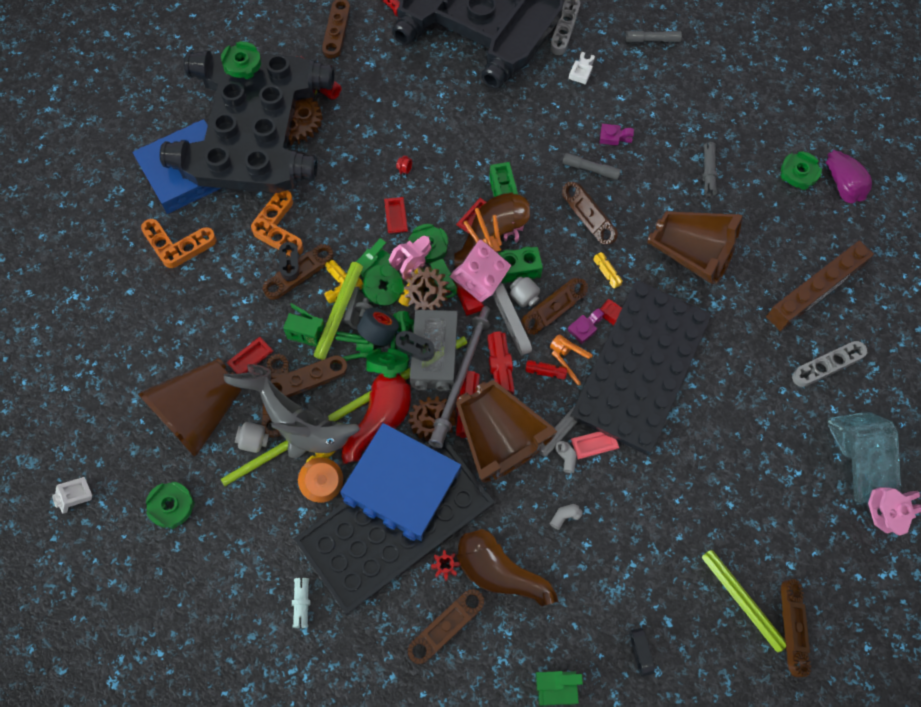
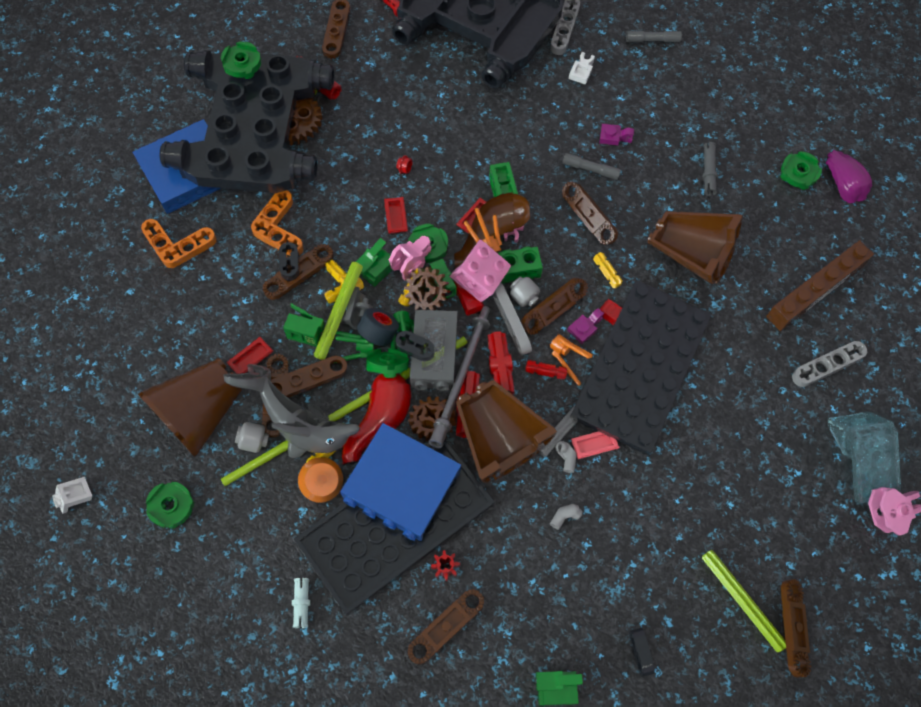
green plate [362,264,404,306] -> none
reddish brown animal [456,529,559,606] -> none

